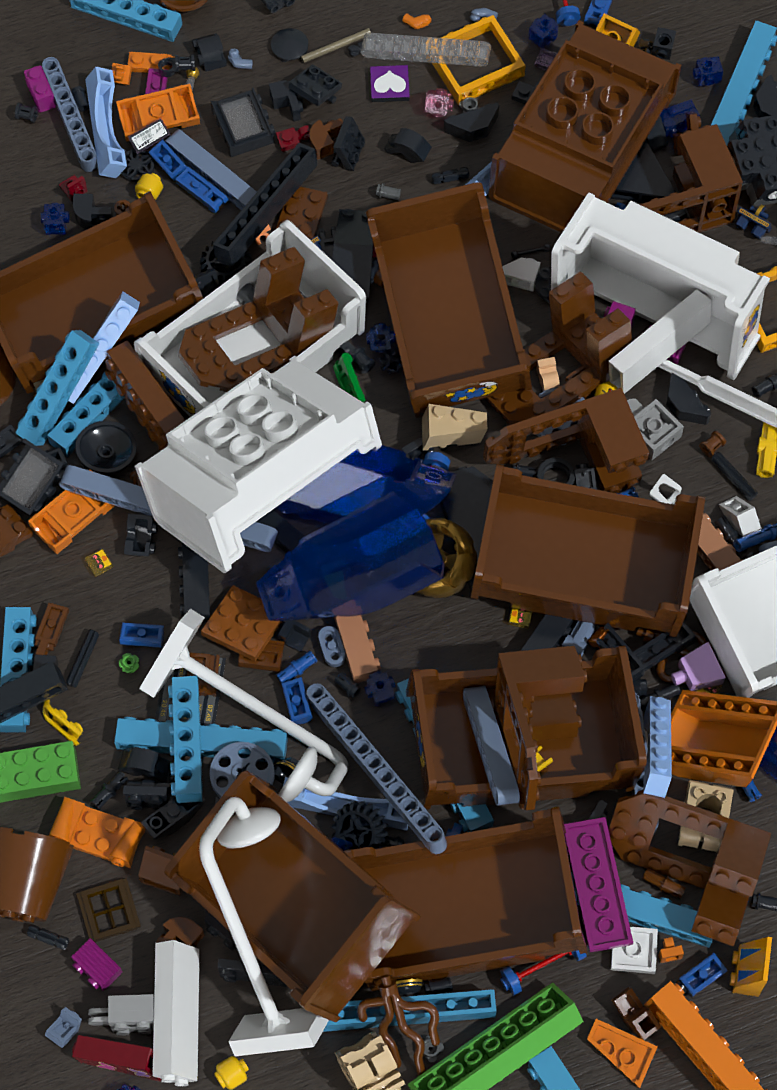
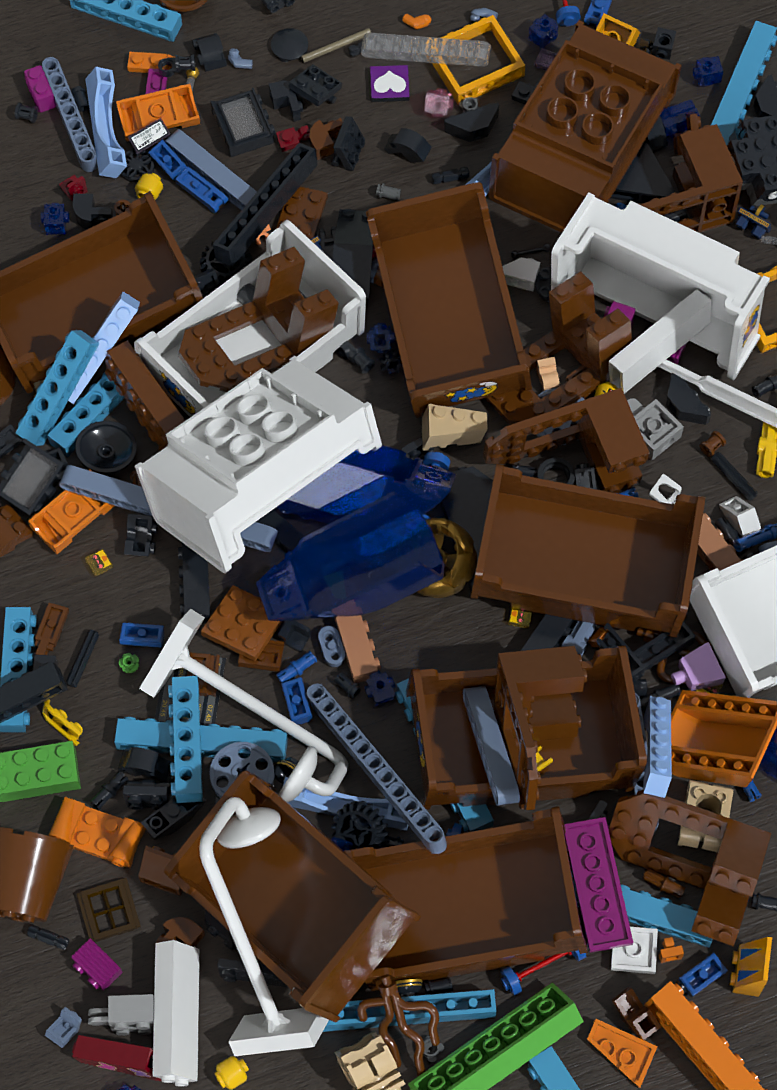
orange tile [112,63,132,85] -> none
green plate [333,353,366,403] -> none

